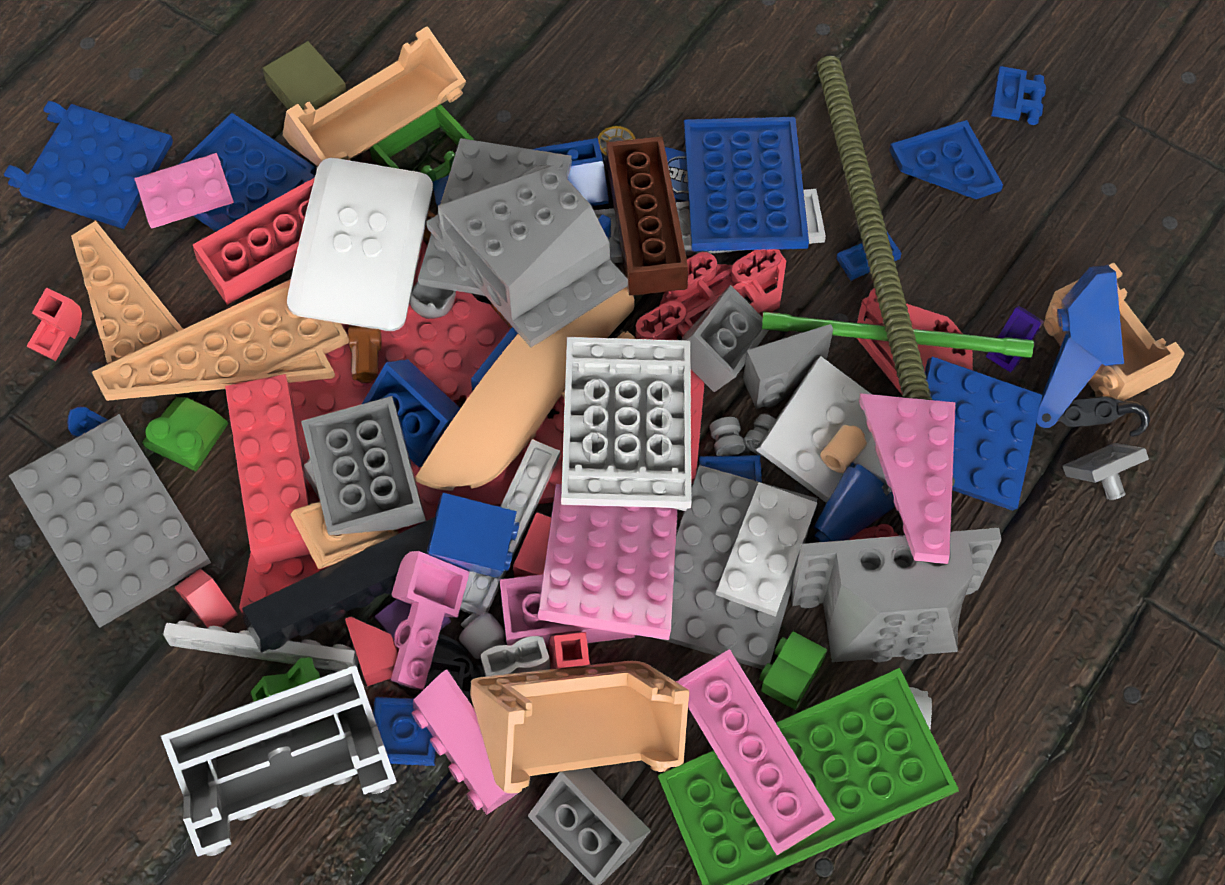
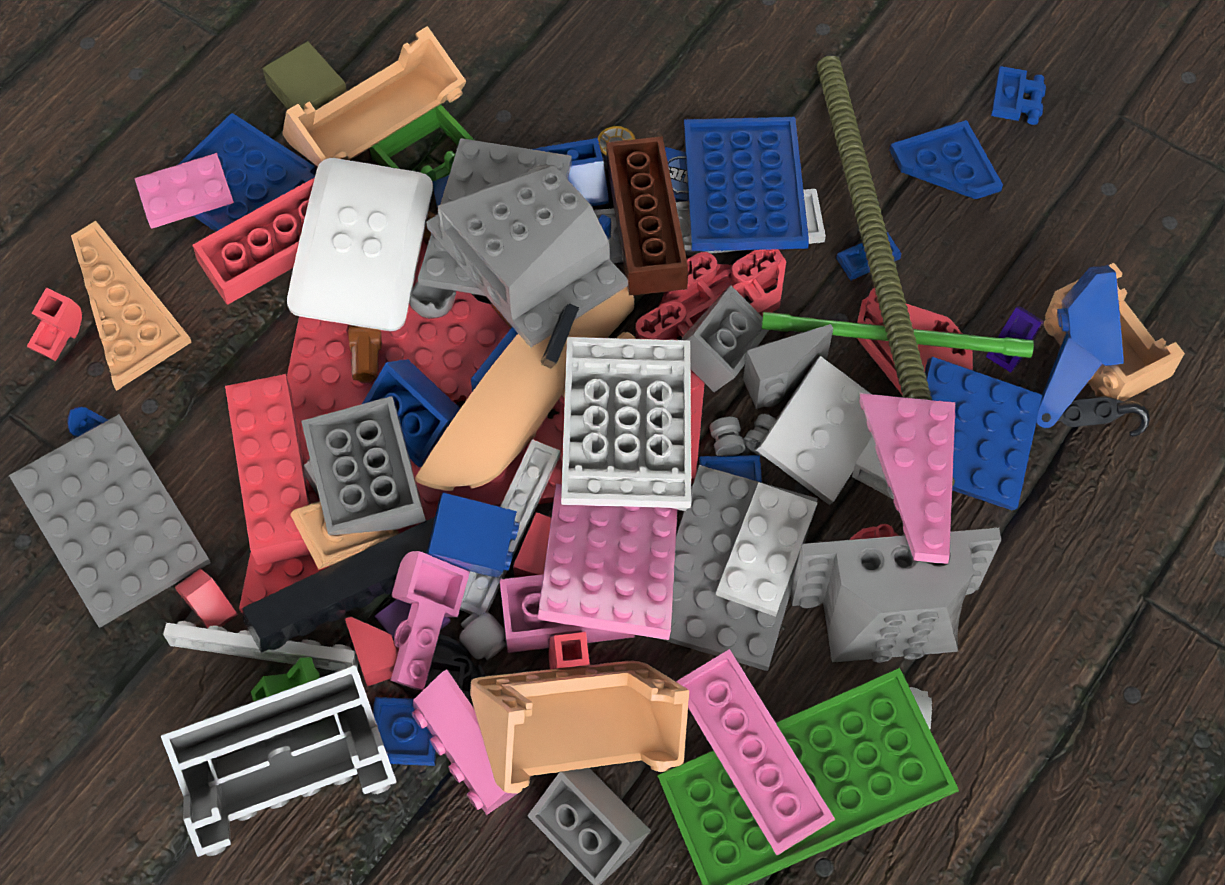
blue plate [4,101,173,229] -> none
light nougat wing [92,279,349,401] -> none
bright green slope [143,397,228,472] -> none
white brick [480,636,550,677] -> none
bright green brick [759,632,827,710] -> none
blue cone [813,462,895,542] -> none
light nougat brick [820,425,867,473] -> none
light grey tile [1062,443,1149,500] -> none
none -> black tile [541,303,579,369]

